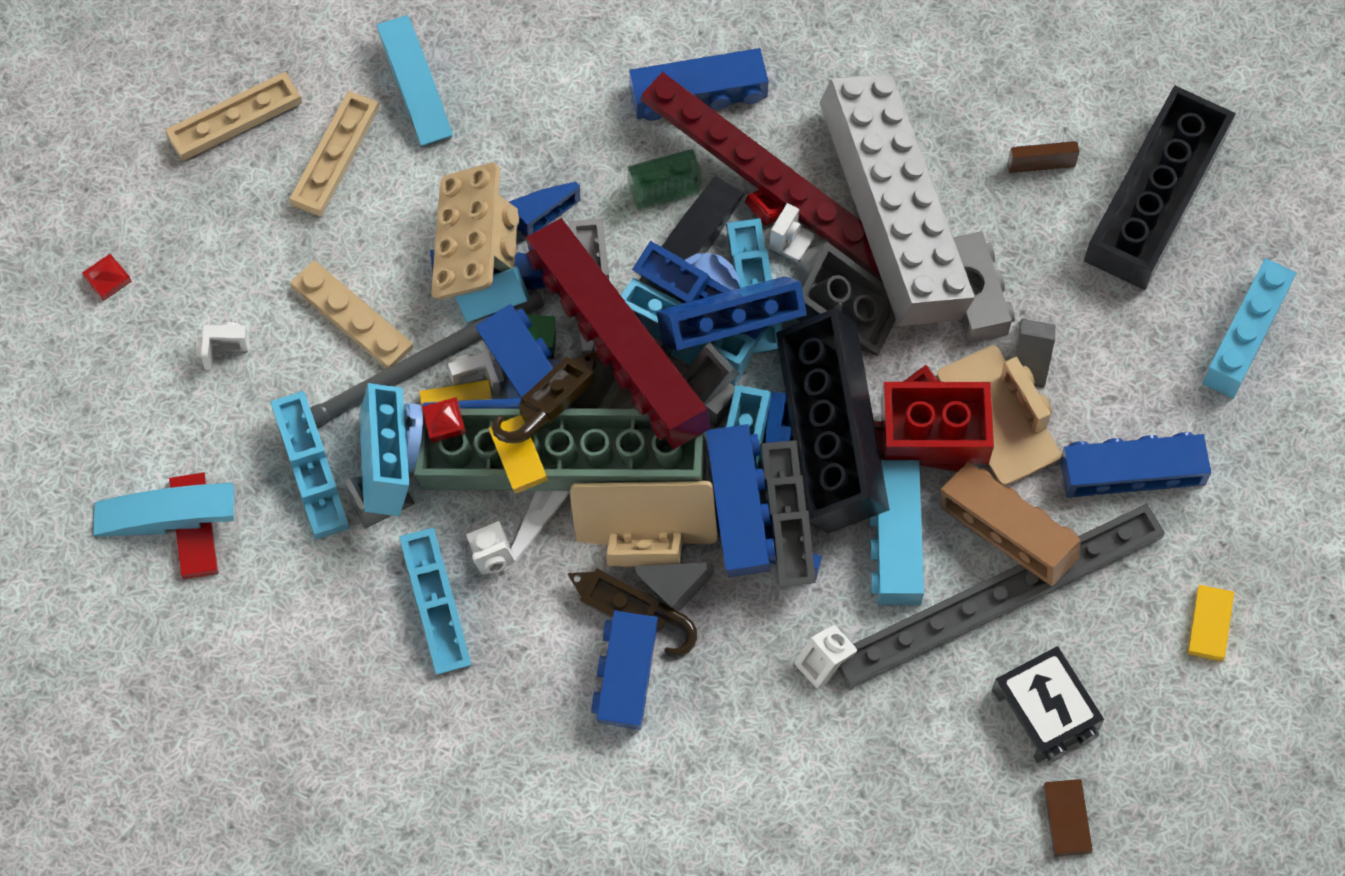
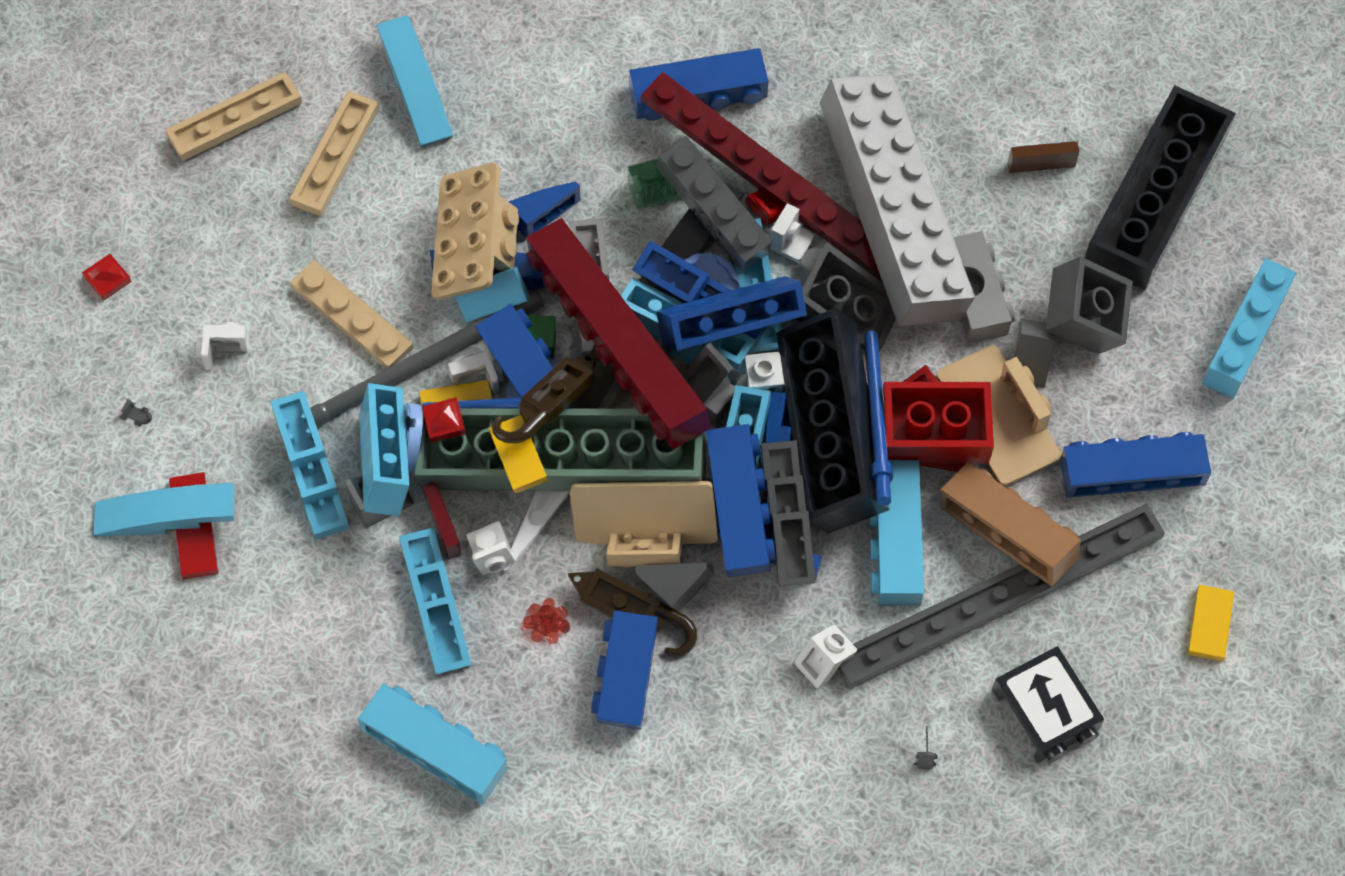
reddish brown tile [1043,779,1093,857] -> none
none -> dark grey piece [120,399,152,426]
none -> medium azure brick [358,683,508,805]
none -> dark red tile [423,482,461,560]
none -> clear red plant [523,598,570,644]
none -> dark grey brick [657,136,773,273]
none -> white bracket [745,352,784,394]
none -> blue bar [864,331,893,506]
none -> dark grey piece [914,726,938,769]
none -> dark grey brick [1046,257,1133,353]

